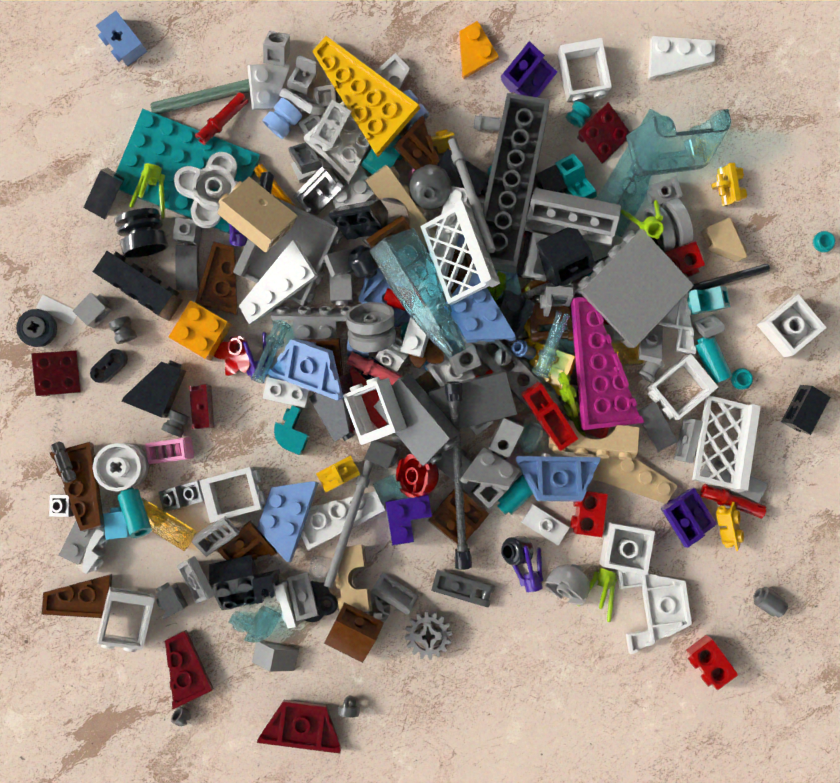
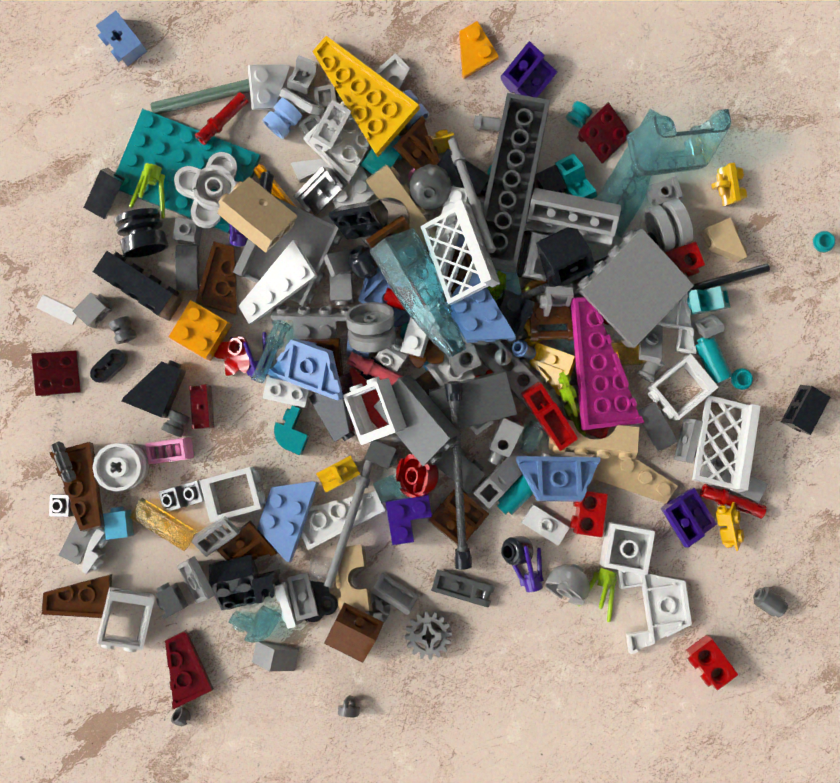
black wheel [16,309,57,347] -> none
teal brick [118,487,152,538] -> none
dark red wing [257,699,341,754] -> none
light grey brick [263,31,290,67] -> none
dark grey plate [288,142,322,174] -> none
light grey wing [460,447,521,490] -> none
clear light blue pin [532,311,570,378] -> none
white window [557,38,612,103] -> none
lime plant [620,200,664,239] -> none
white wing [648,36,716,80] -> none
white brick [756,294,827,357] -> none

